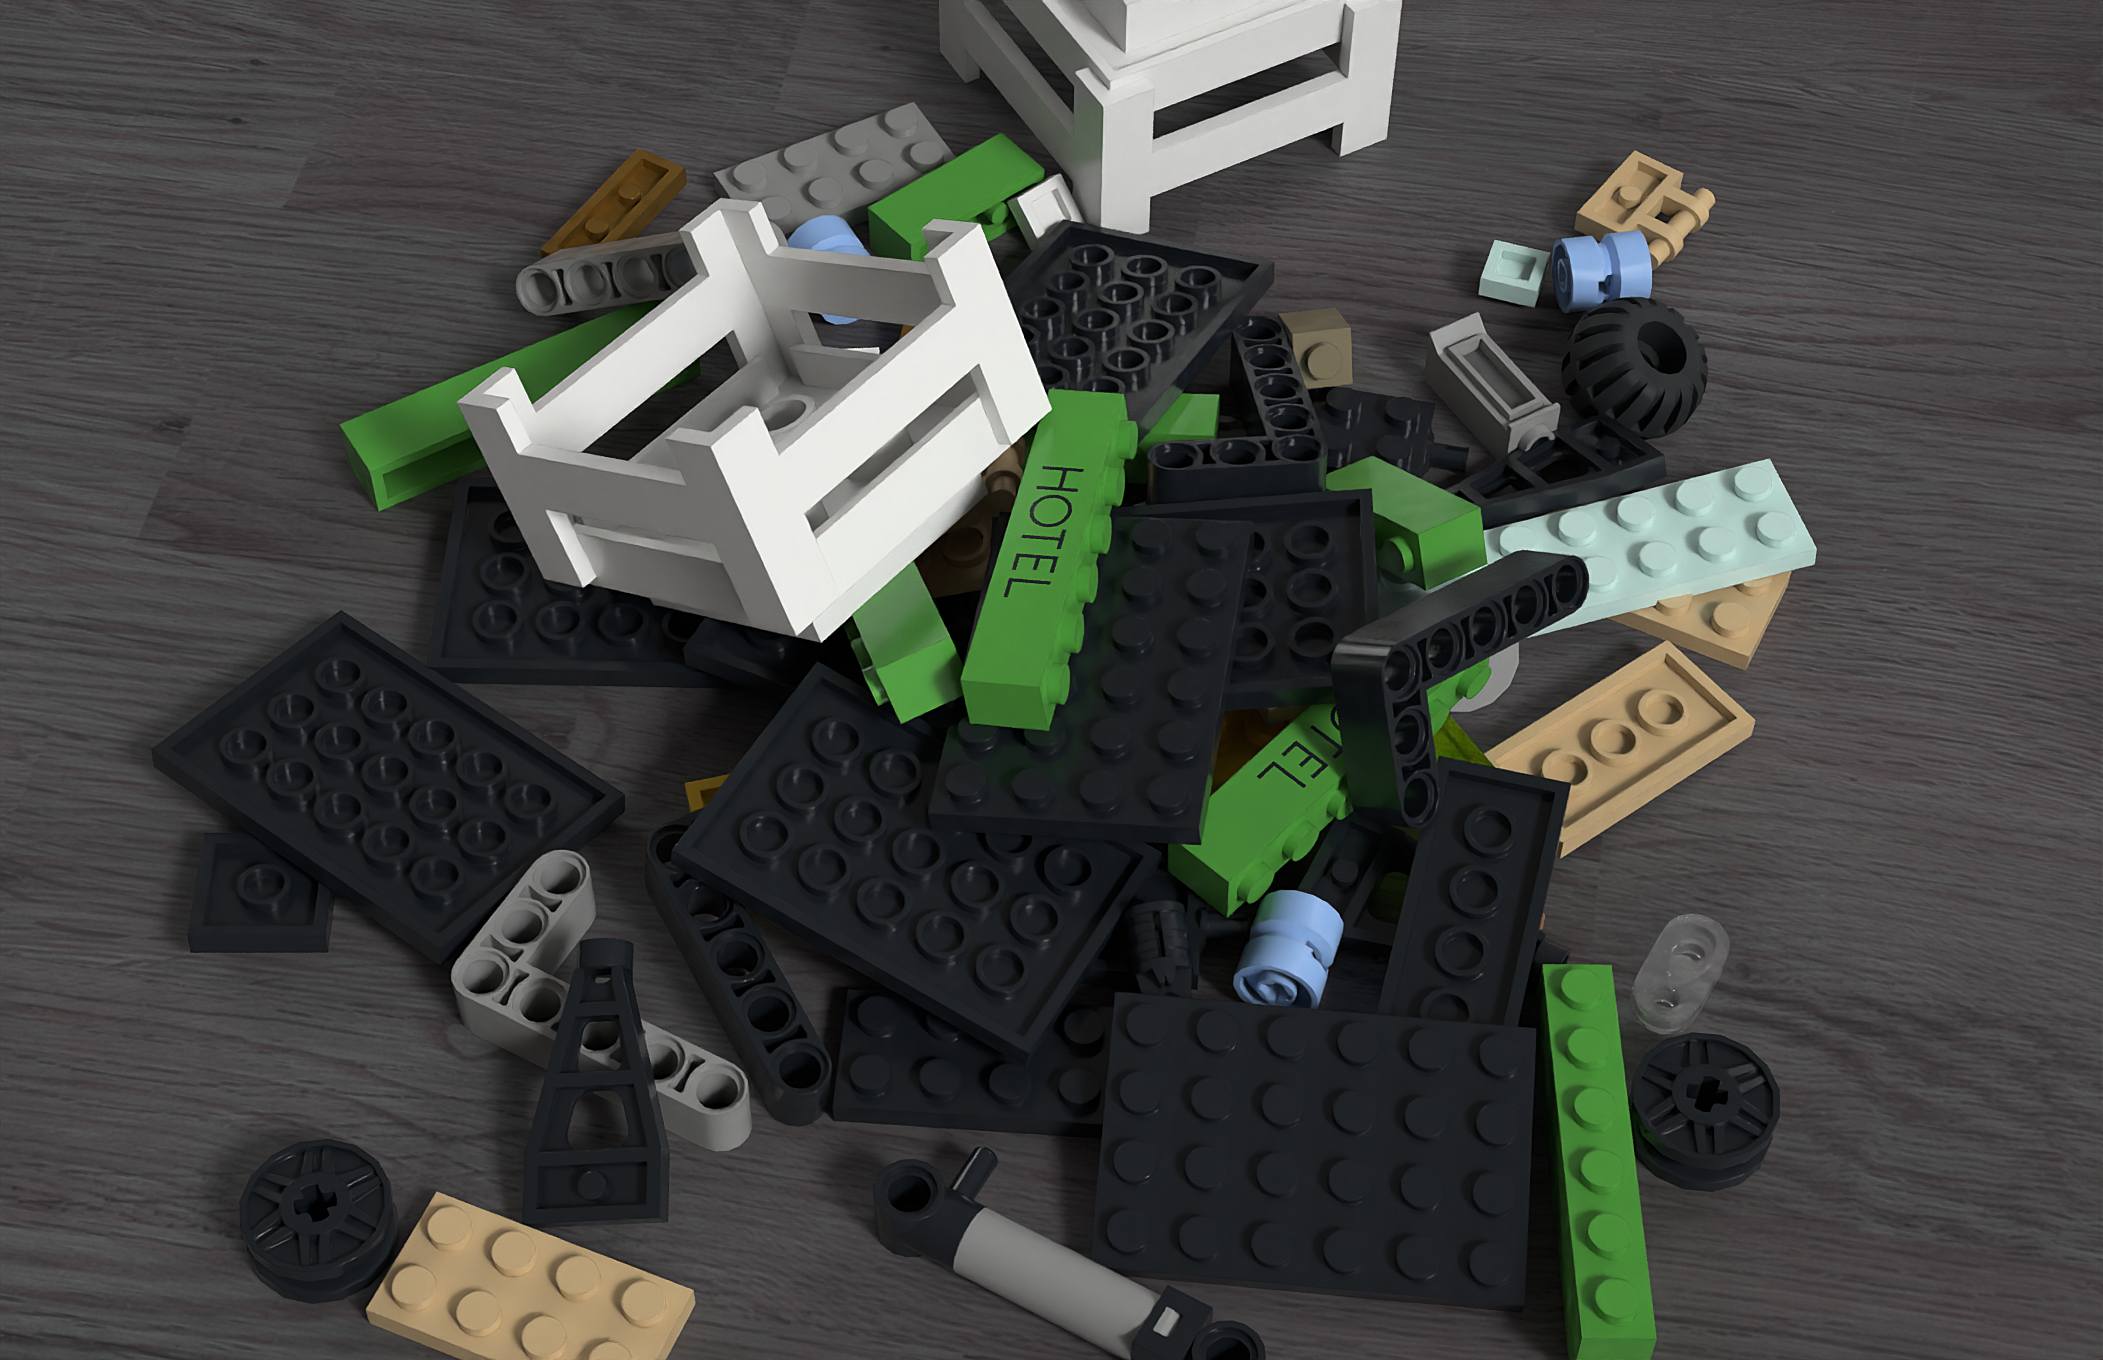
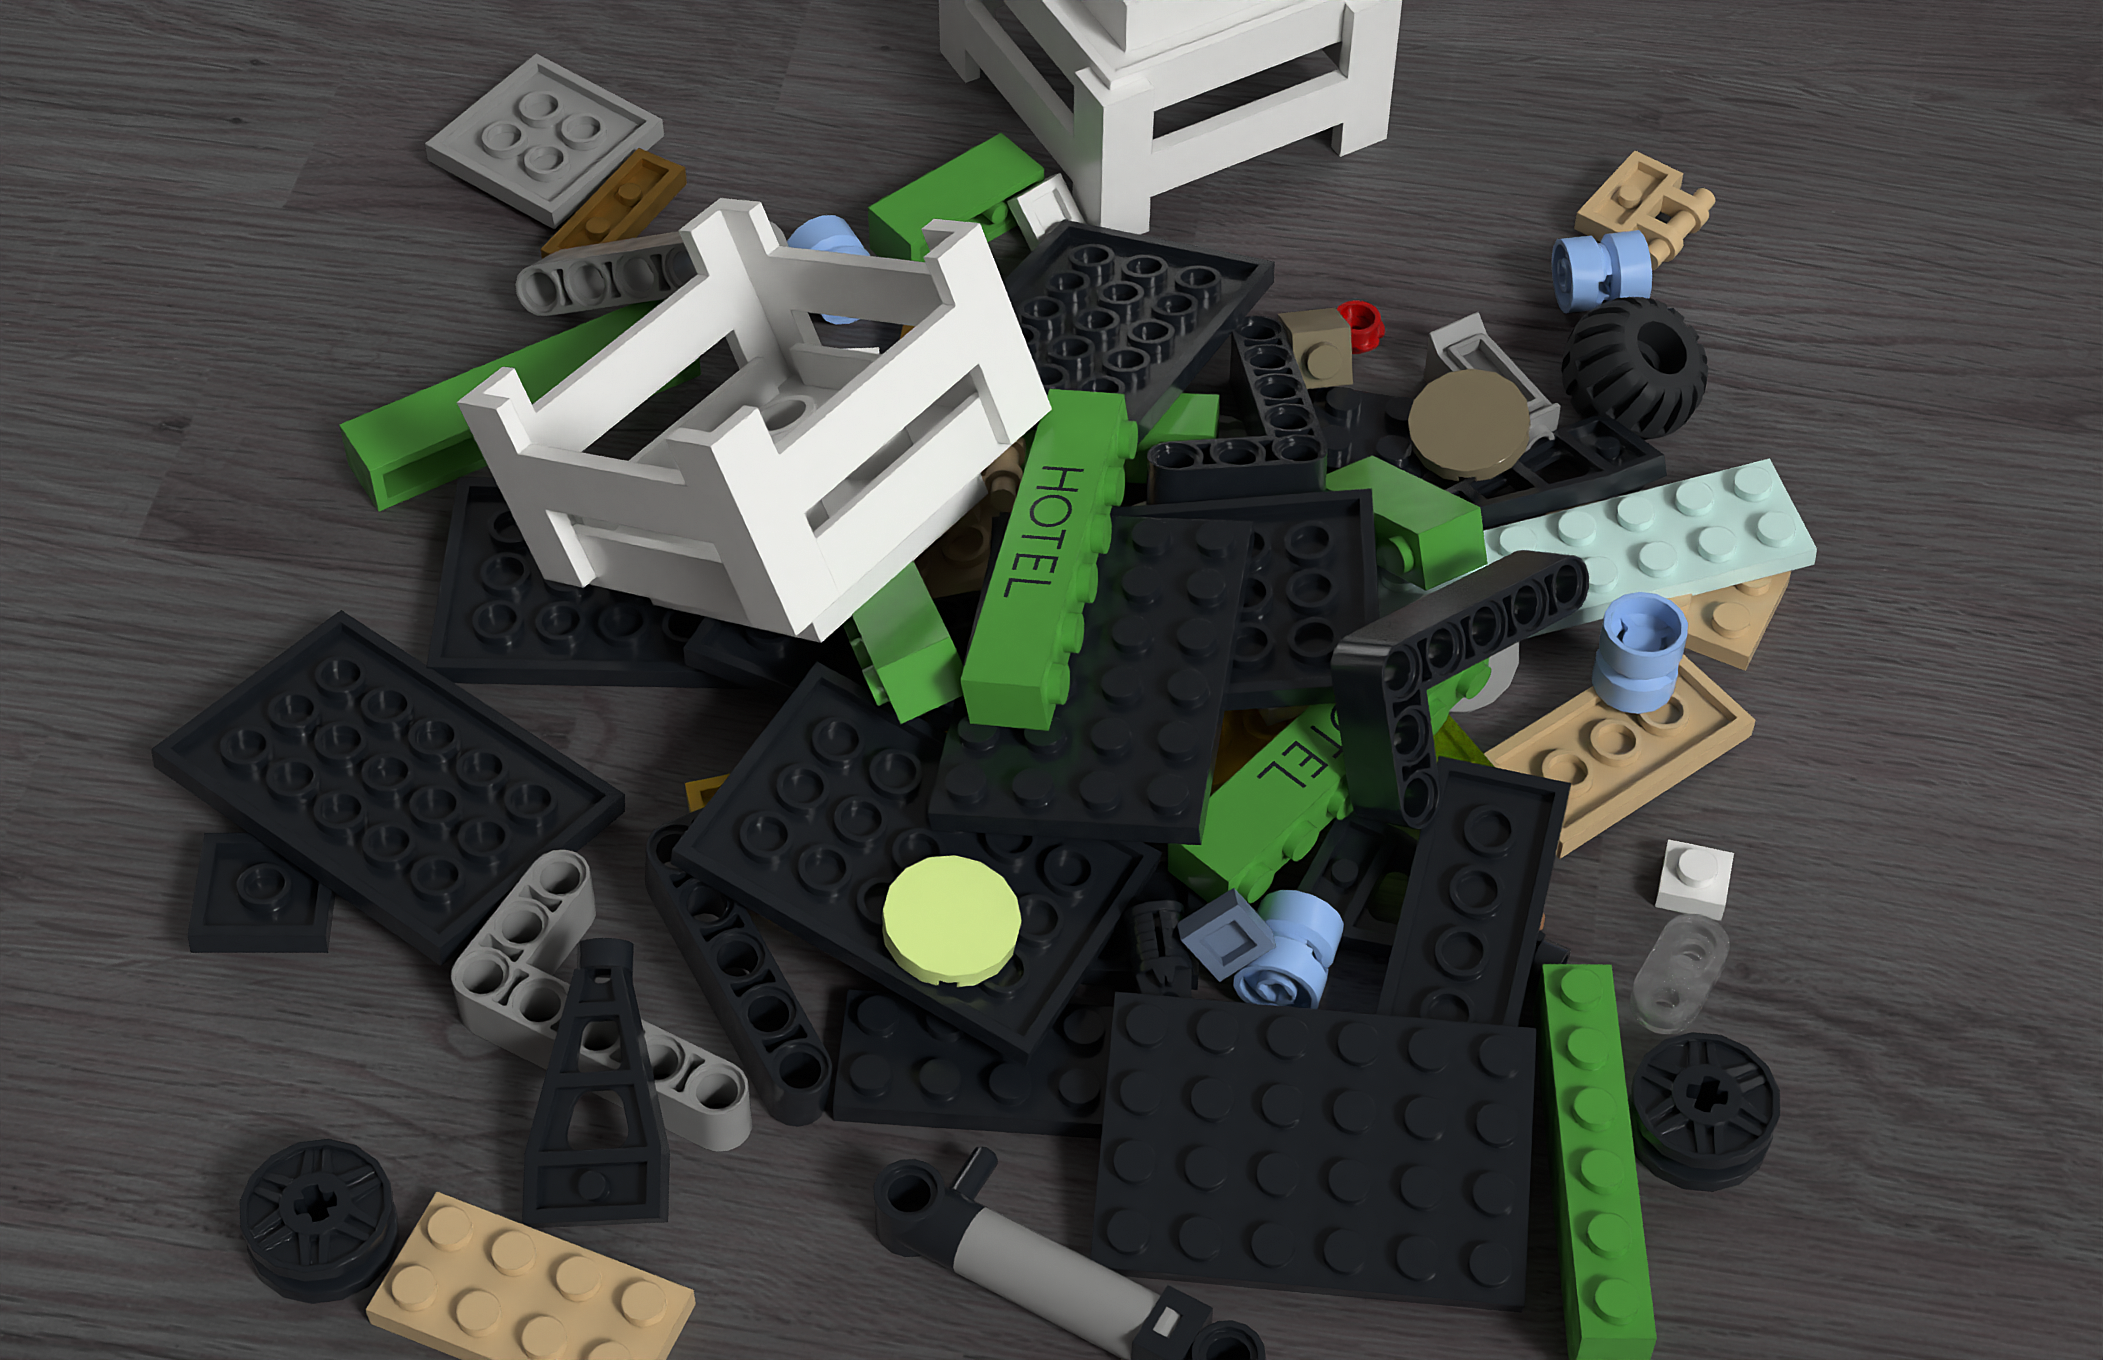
light grey plate [713,102,956,241] -> none
light aqua plate [1478,240,1550,308] -> none
none -> light grey plate [425,53,664,230]
none -> yellowish green tile [882,855,1022,987]
none -> sand blue plate [1177,888,1276,982]
none -> red plate [1337,300,1385,354]
none -> dark tan tile [1408,369,1531,481]
none -> light blue wheel [1592,592,1688,714]
none -> white plate [1655,839,1734,921]

